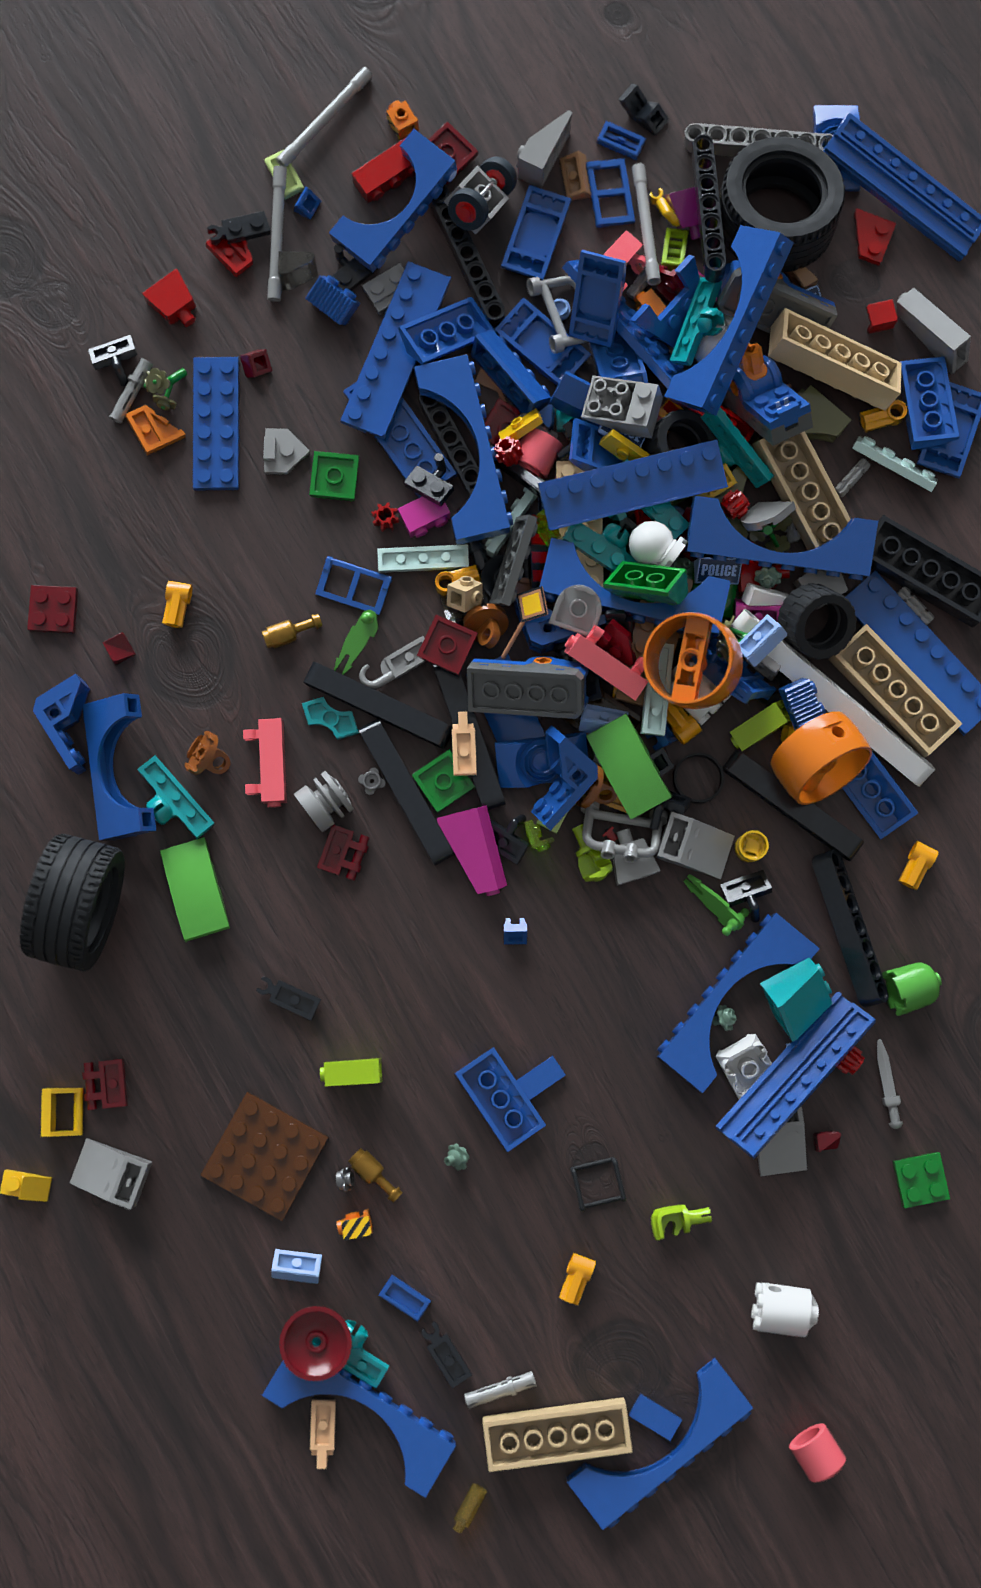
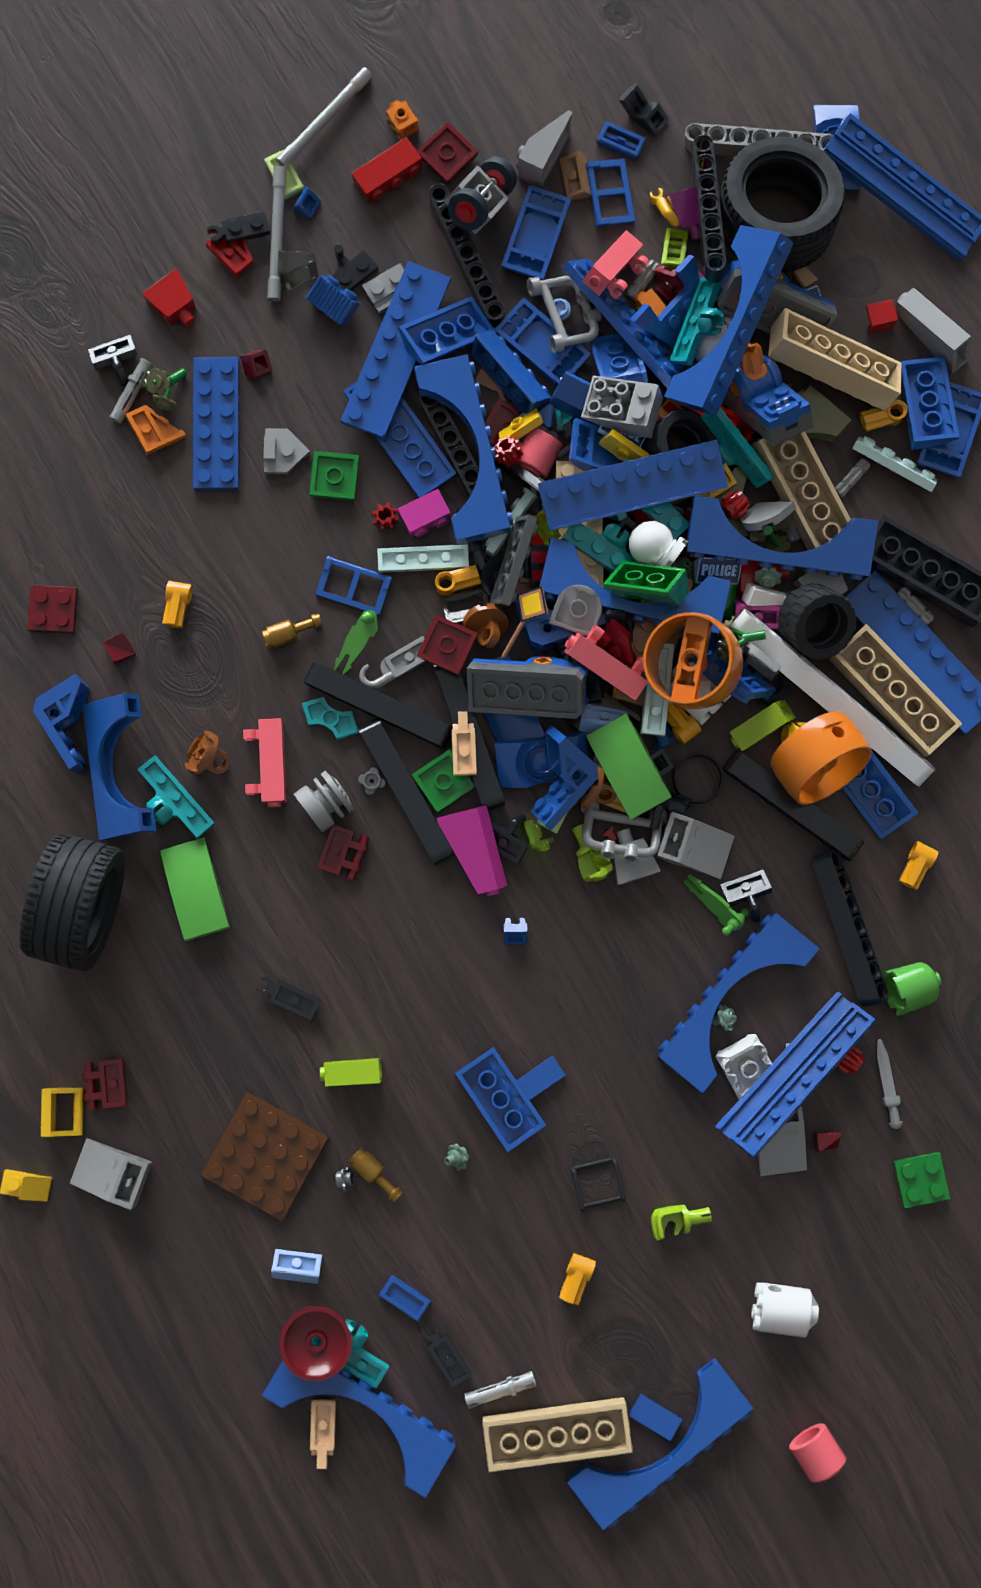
blue arch [329,129,457,272] -> none
brick [337,1209,373,1240] -> none
plate [404,453,454,507] -> none
tan brick [447,576,483,613] -> none
clear yellow cylinder [453,1483,487,1533] -> none
blue slope [568,250,626,348] -> none
light grey piece [632,163,661,285] -> none
yellow wheel [735,830,769,863] -> none
light blue slope [739,614,787,667] -> none
teal slope [760,957,833,1042] -> none
blue brick [778,678,826,731] -> none
red wing [854,208,896,266] -> none

